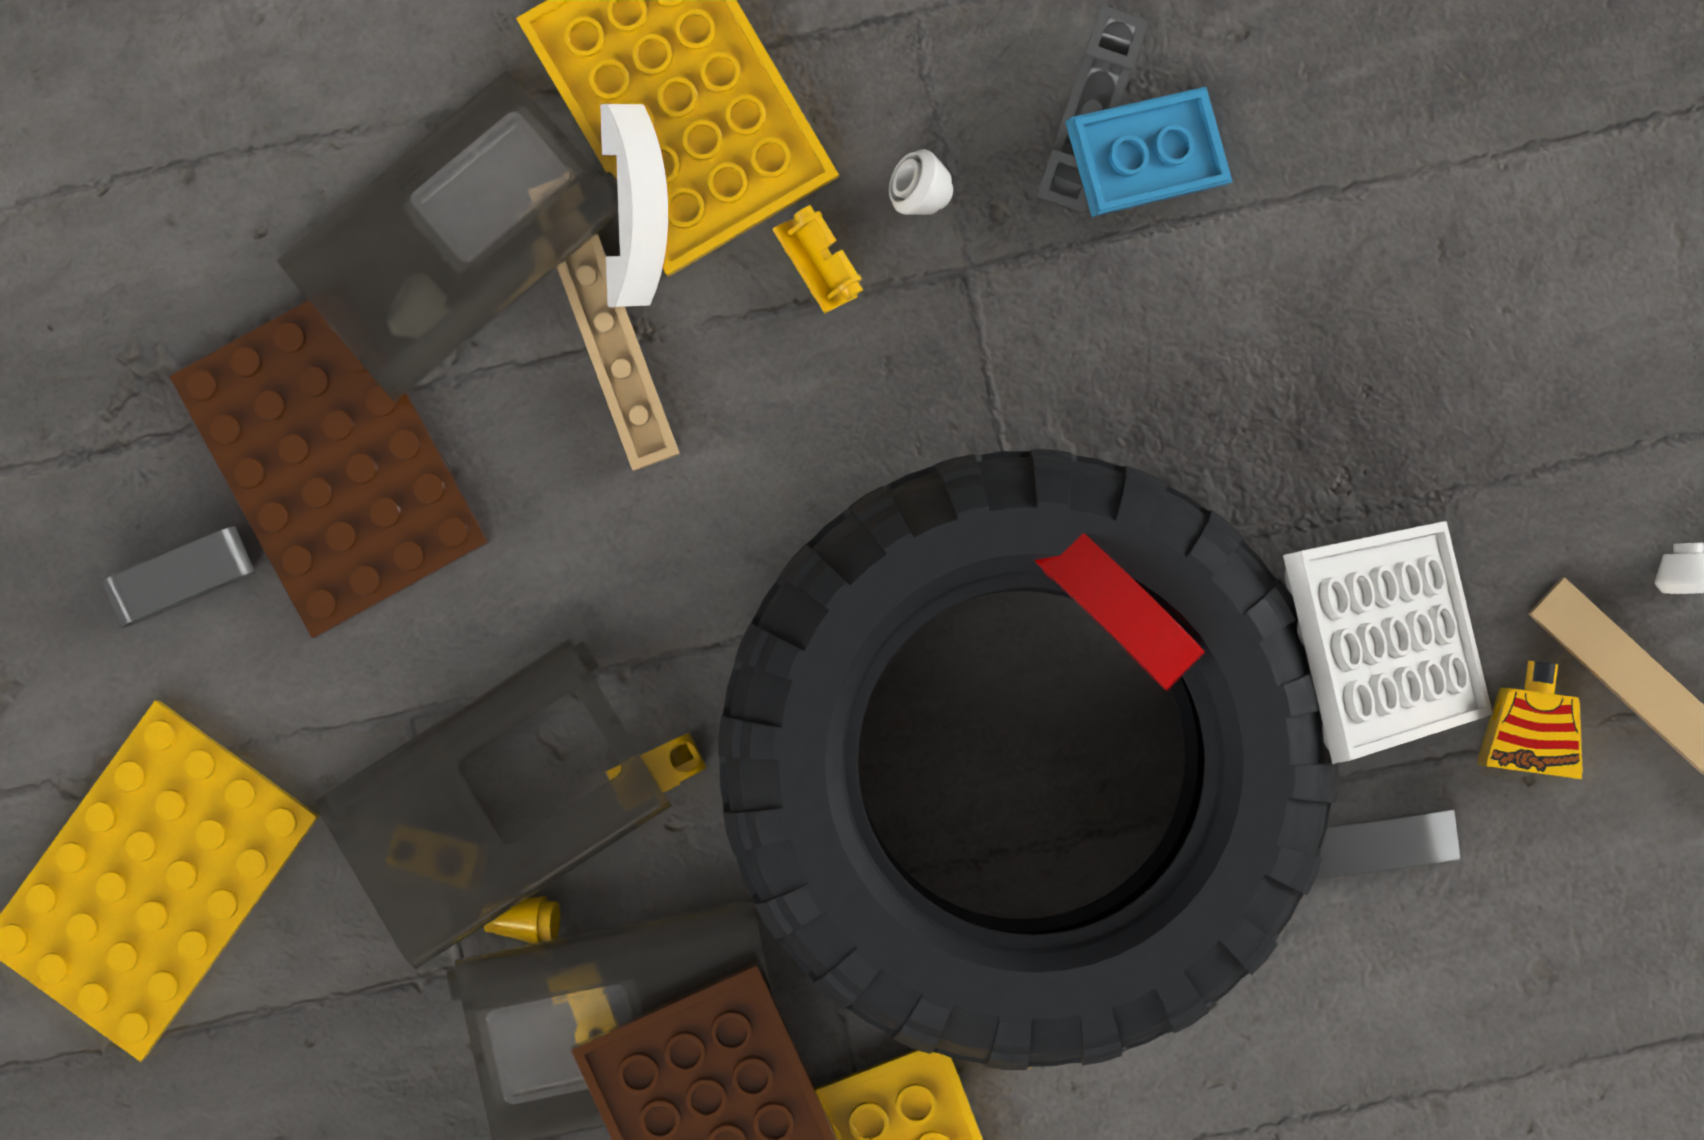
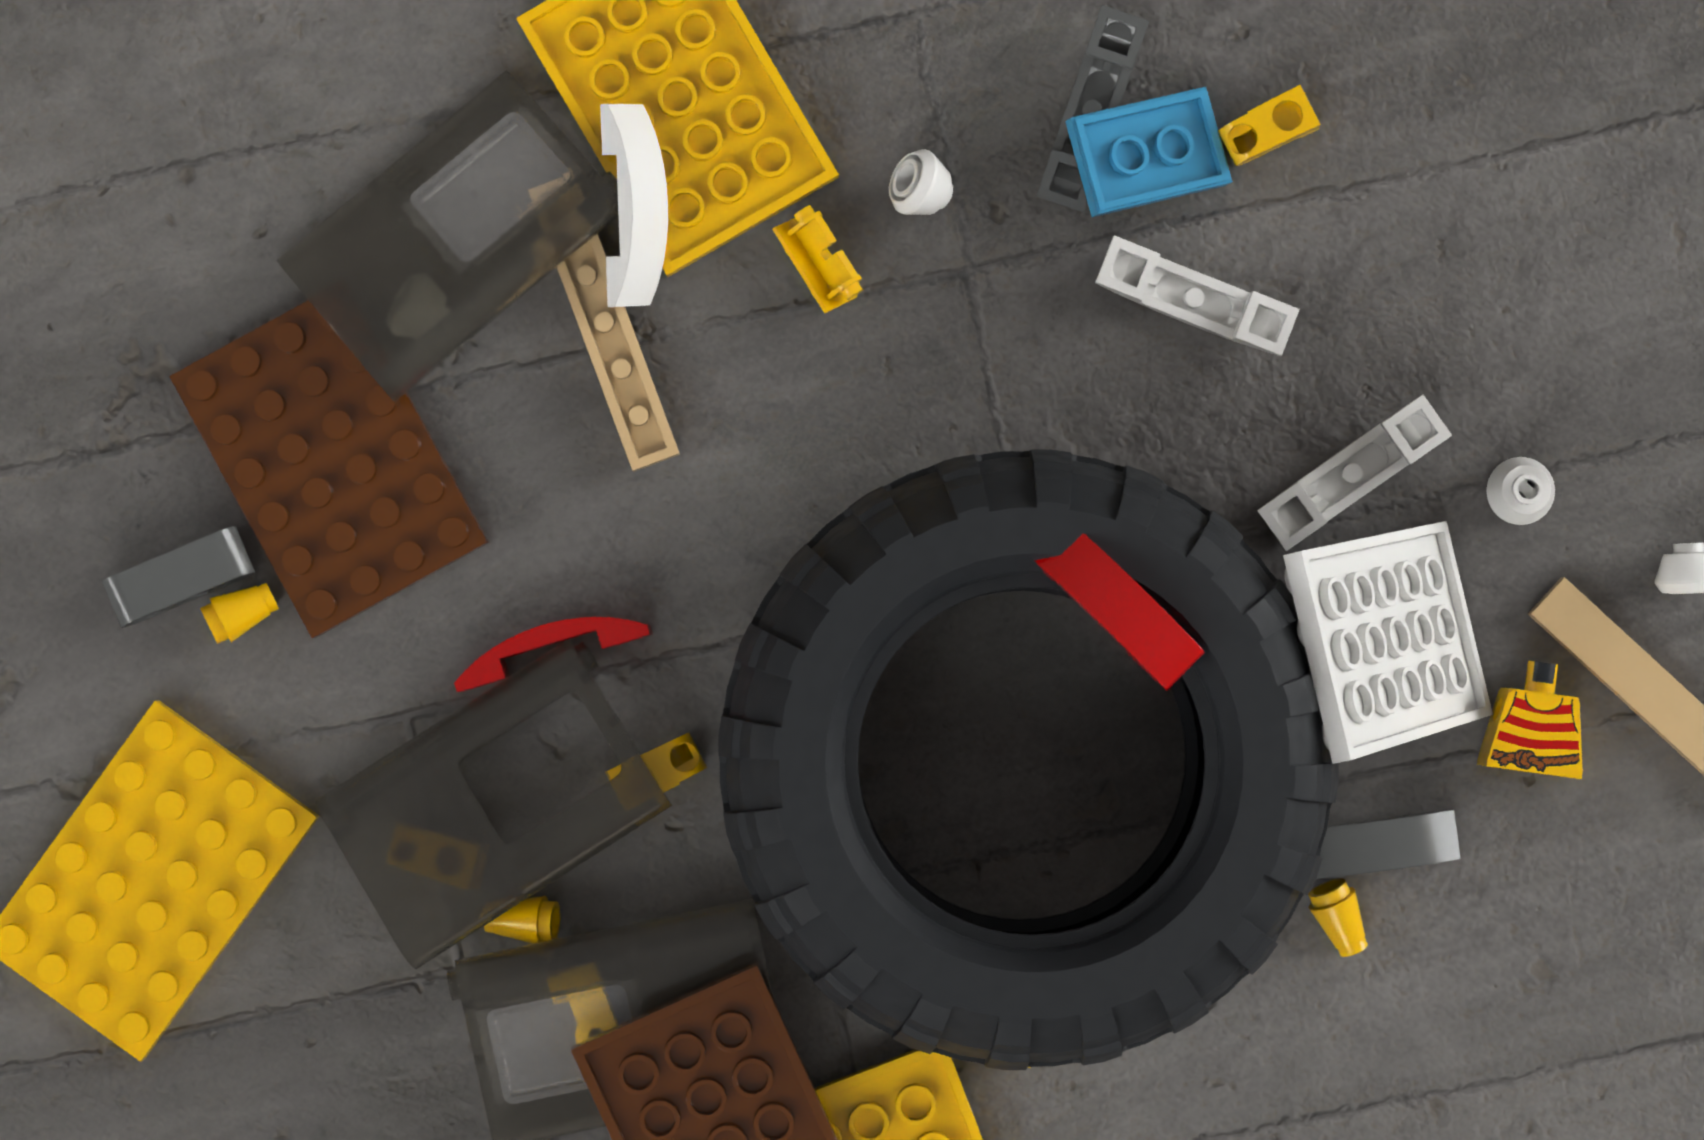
none -> yellow cone [200,583,279,644]
none -> red slope [454,617,653,693]
none -> white slope [1095,235,1300,356]
none -> yellow leg [1218,85,1321,166]
none -> white slope [1257,395,1452,551]
none -> yellow cone [1308,878,1368,957]
none -> white cone [1486,457,1555,525]

